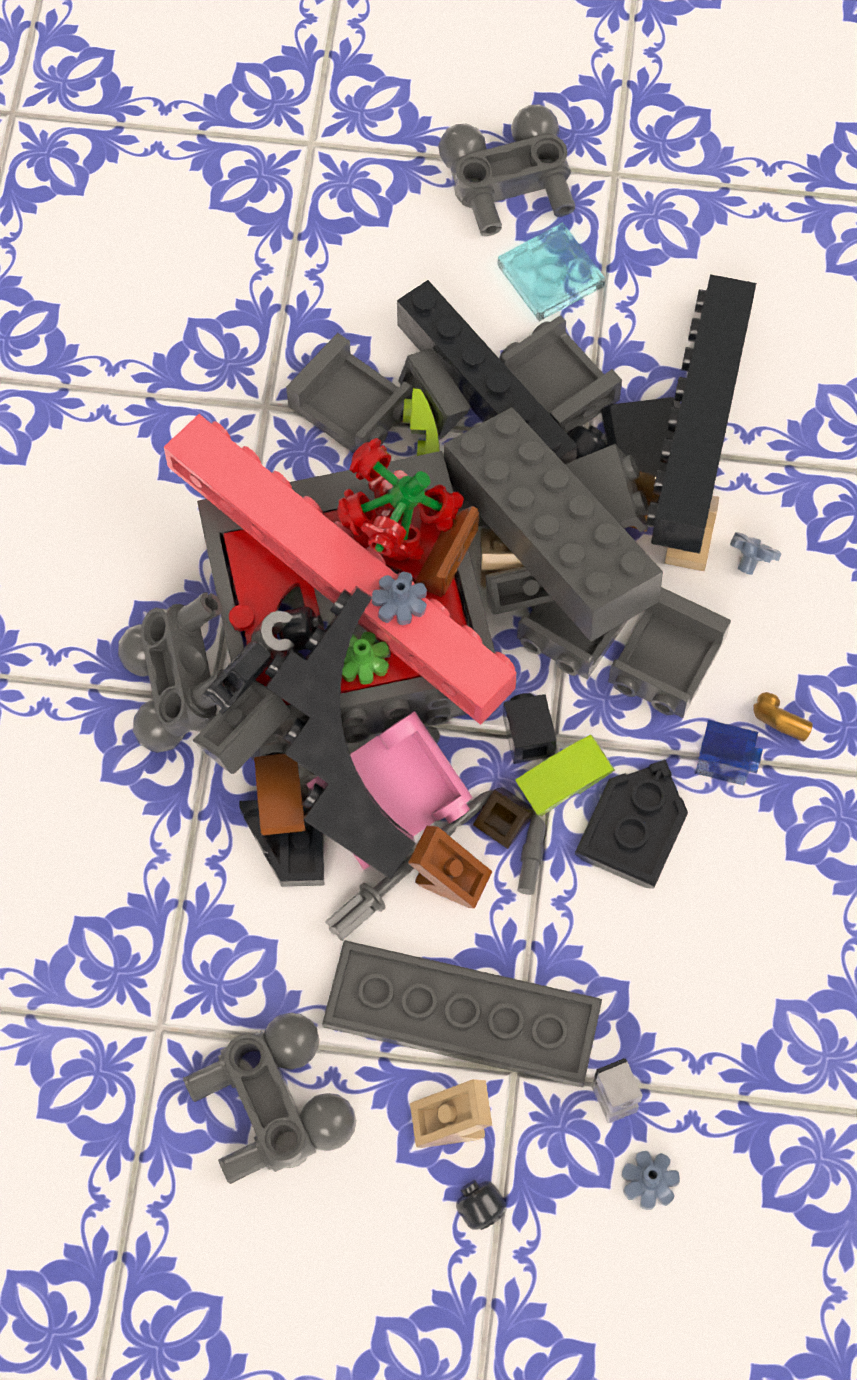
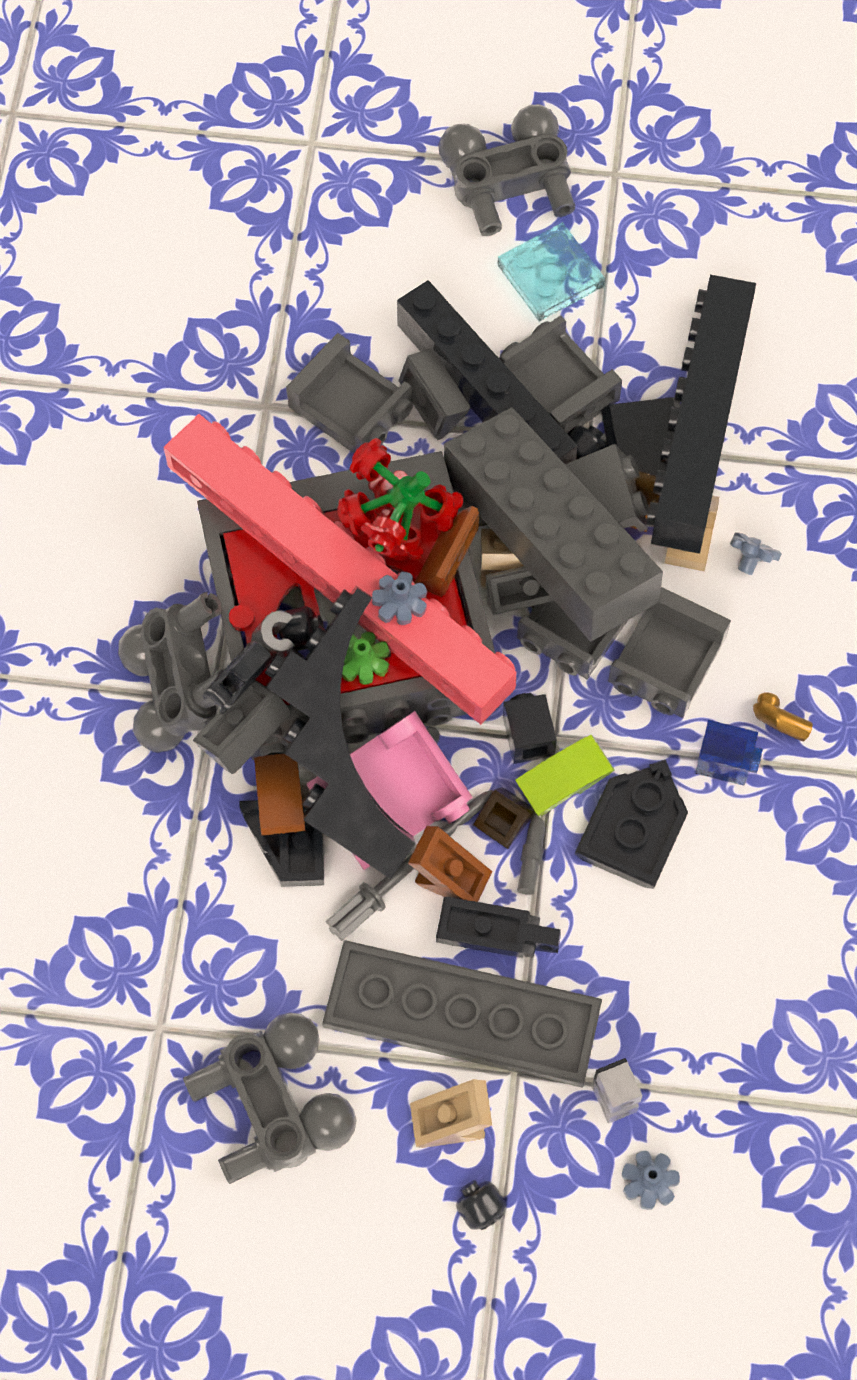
lime slope [403,388,440,456] -> none
none -> black hinge [436,897,561,958]

